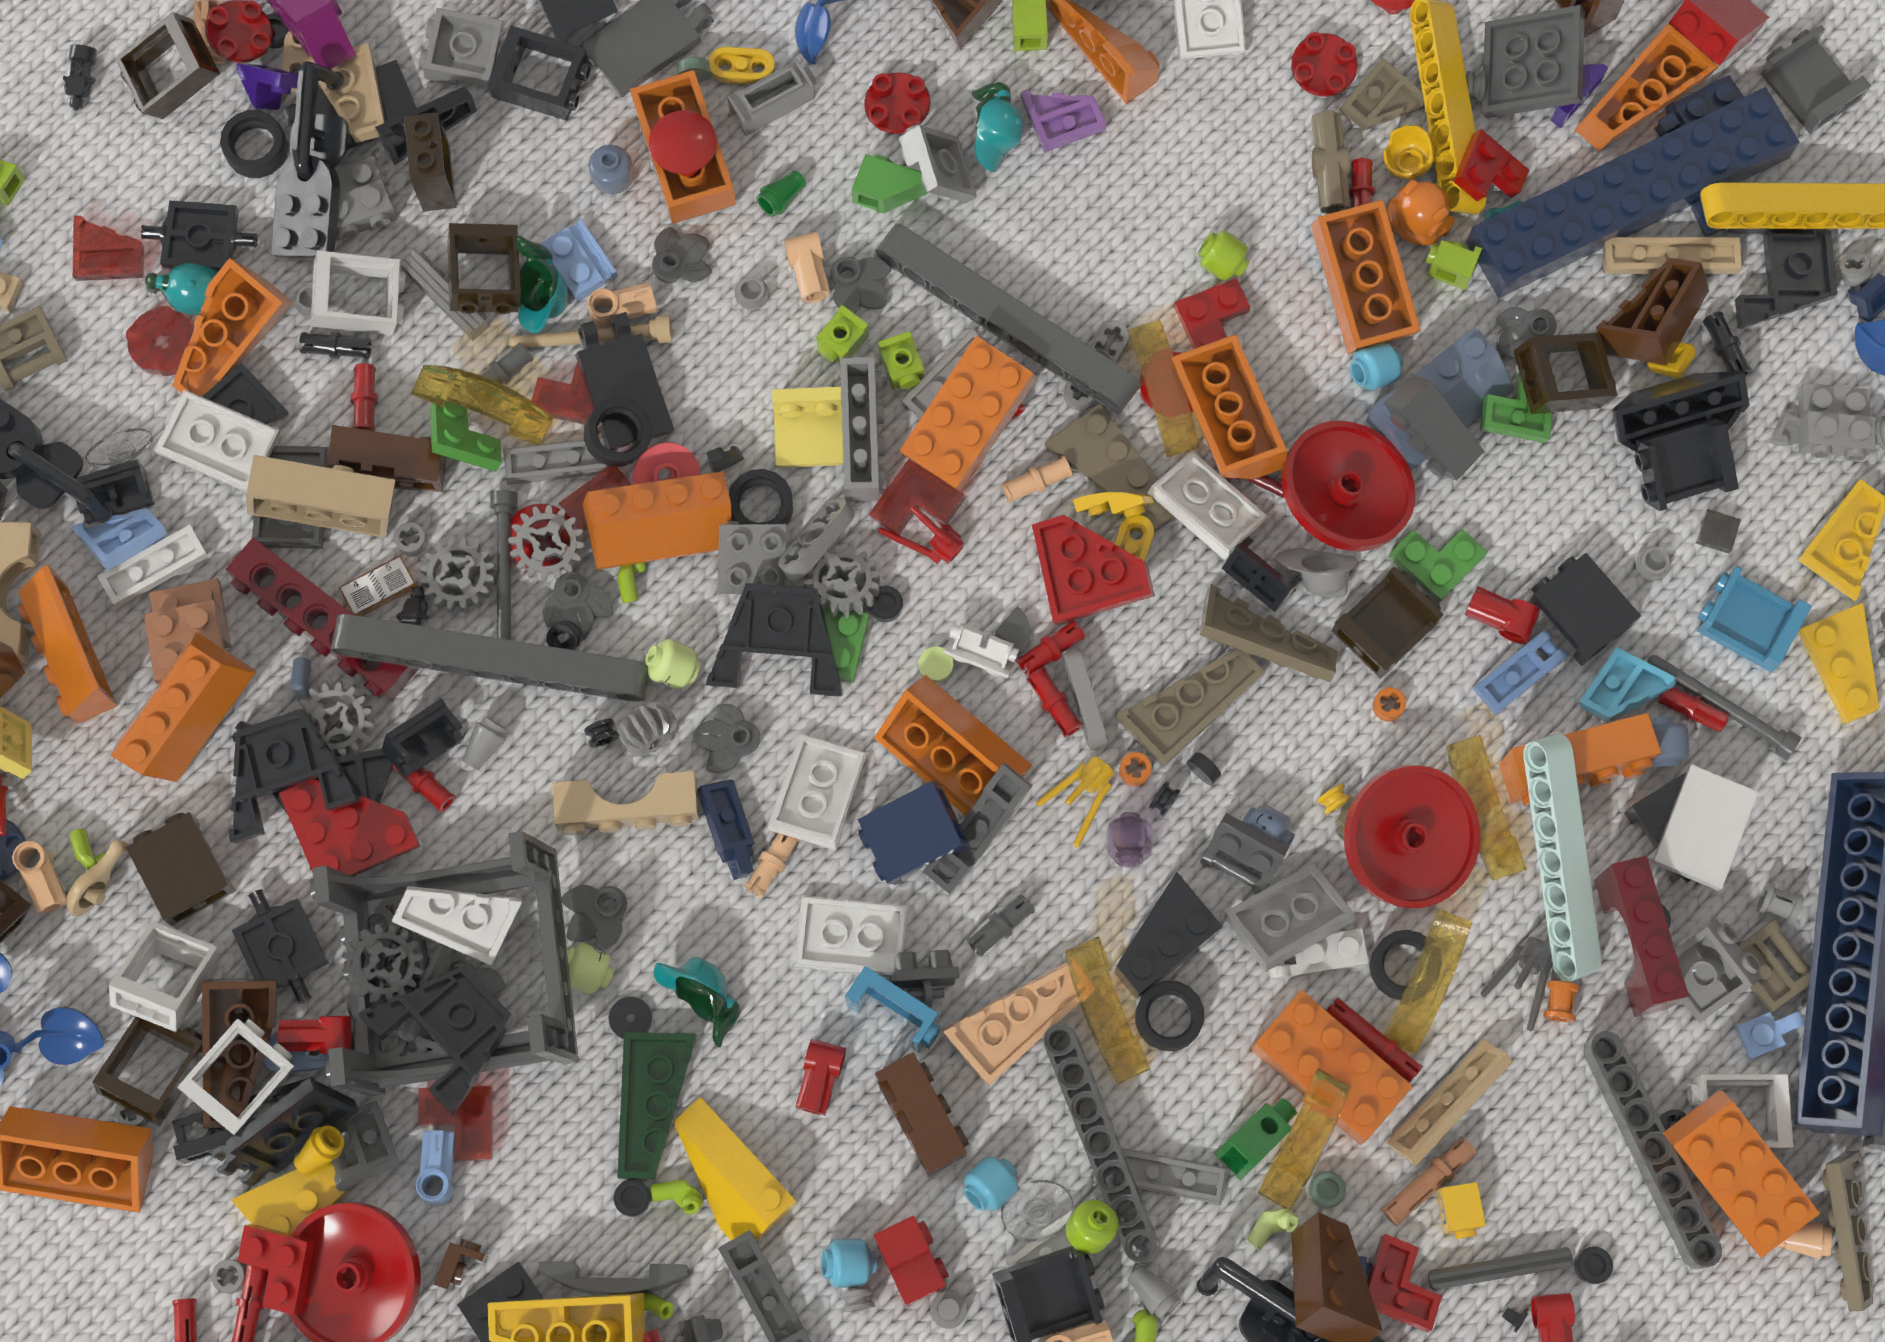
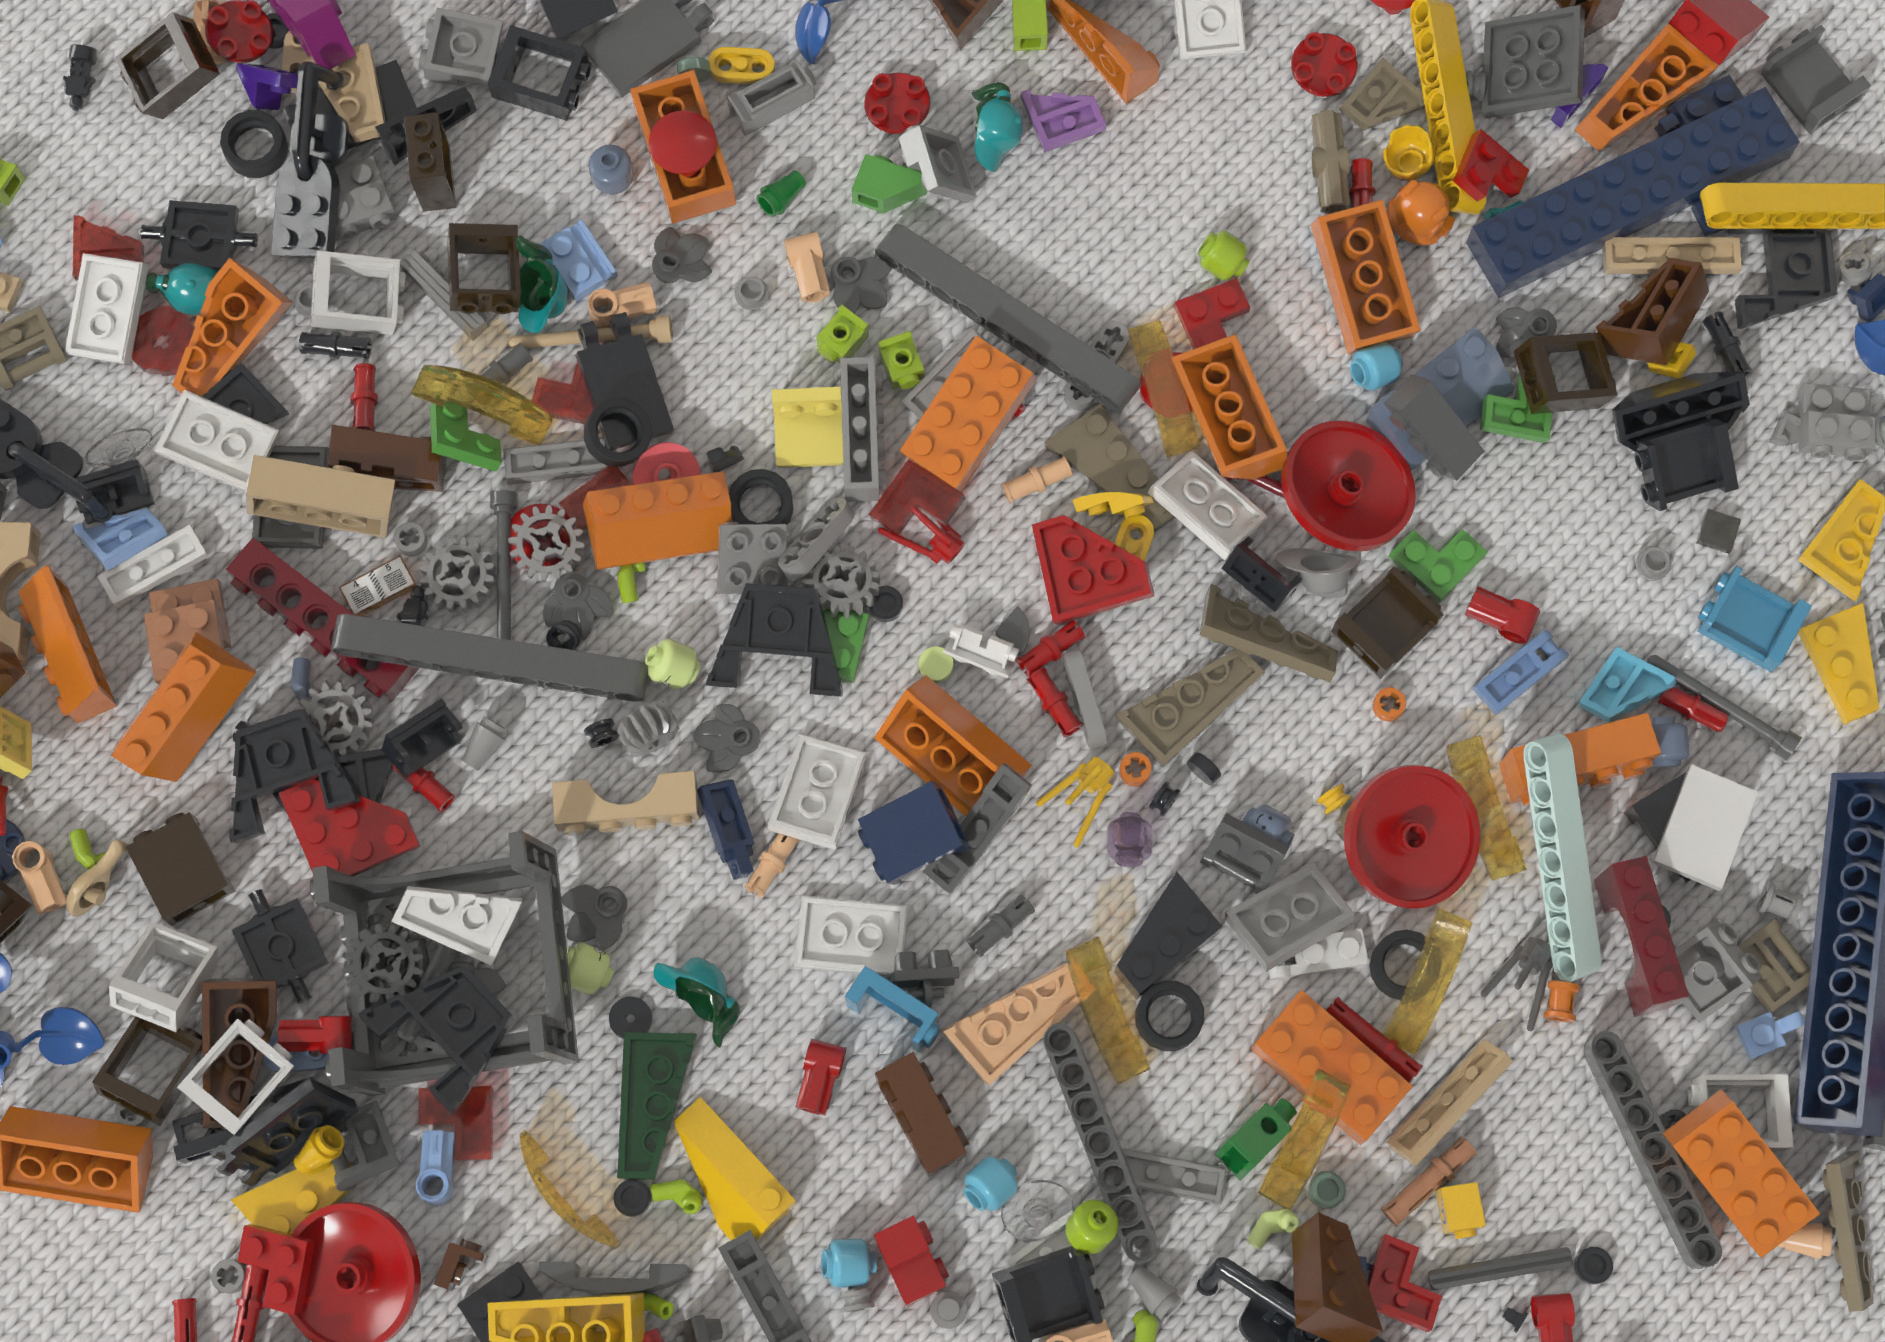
lime brick [1426,240,1482,290] -> none
black panel [1528,553,1641,666] -> none
none -> white tile [64,253,149,365]
none -> clear yellow slope [519,1130,622,1249]

